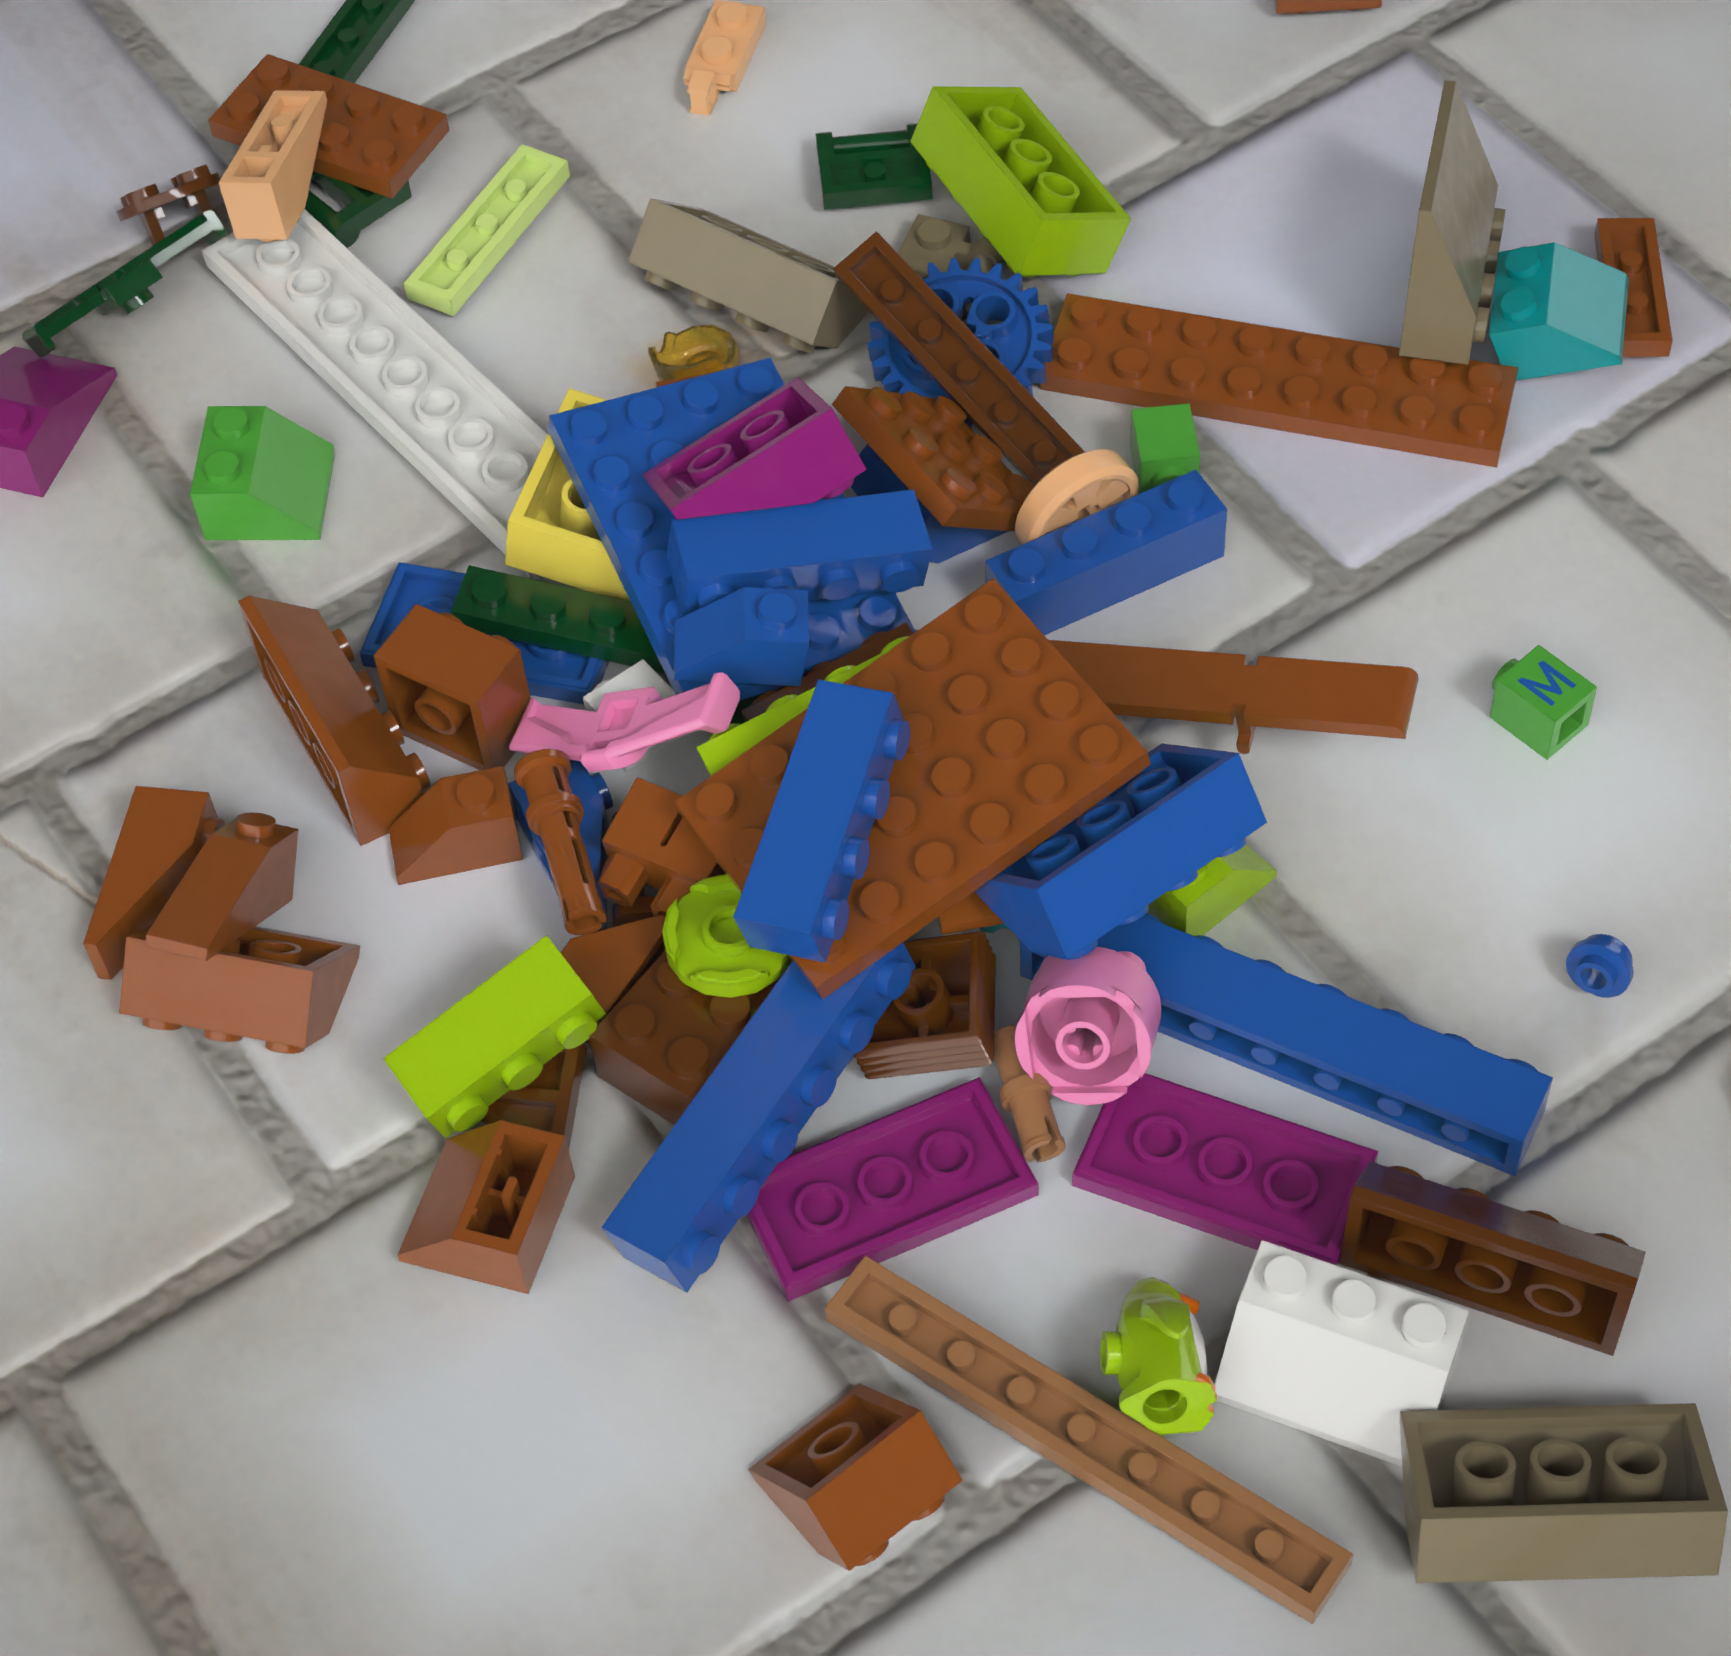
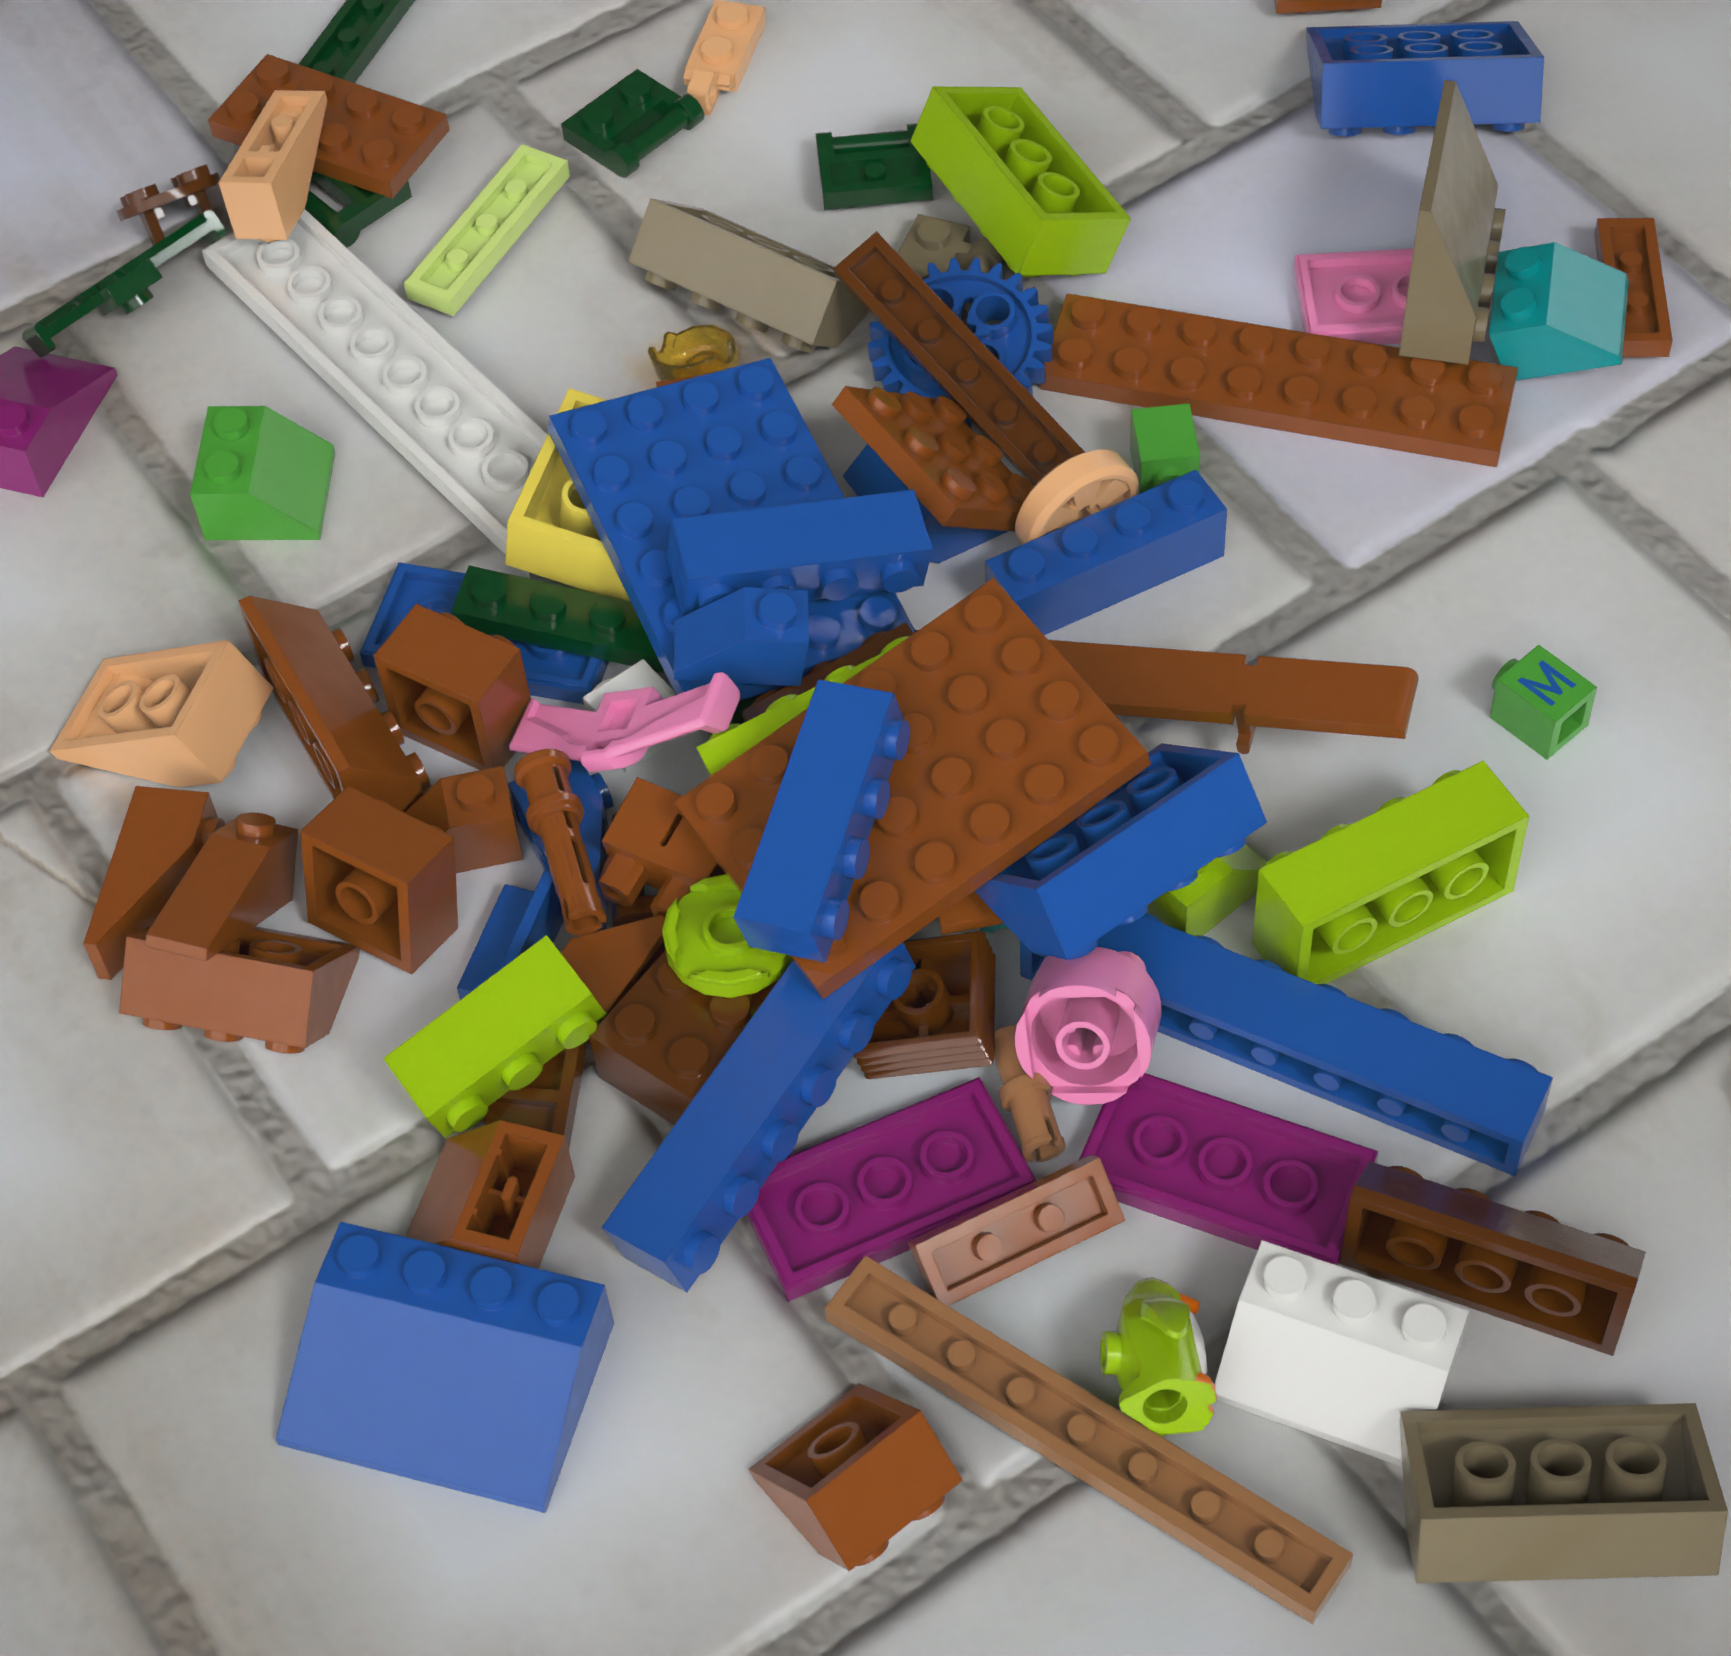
magenta slope [643,377,867,520] -> none
blue plate [1566,934,1634,998] -> none
none -> light nougat slope [49,640,274,788]
none -> slope [276,1221,614,1513]
none -> dark orange brick [300,786,458,975]
none -> blue panel [457,869,564,1000]
none -> dark green plate [561,69,704,178]
none -> plate [907,1155,1126,1306]
none -> lime brick [1252,760,1529,984]
none -> bright pink tile [1294,248,1414,345]
none -> blue slope [1306,21,1544,136]

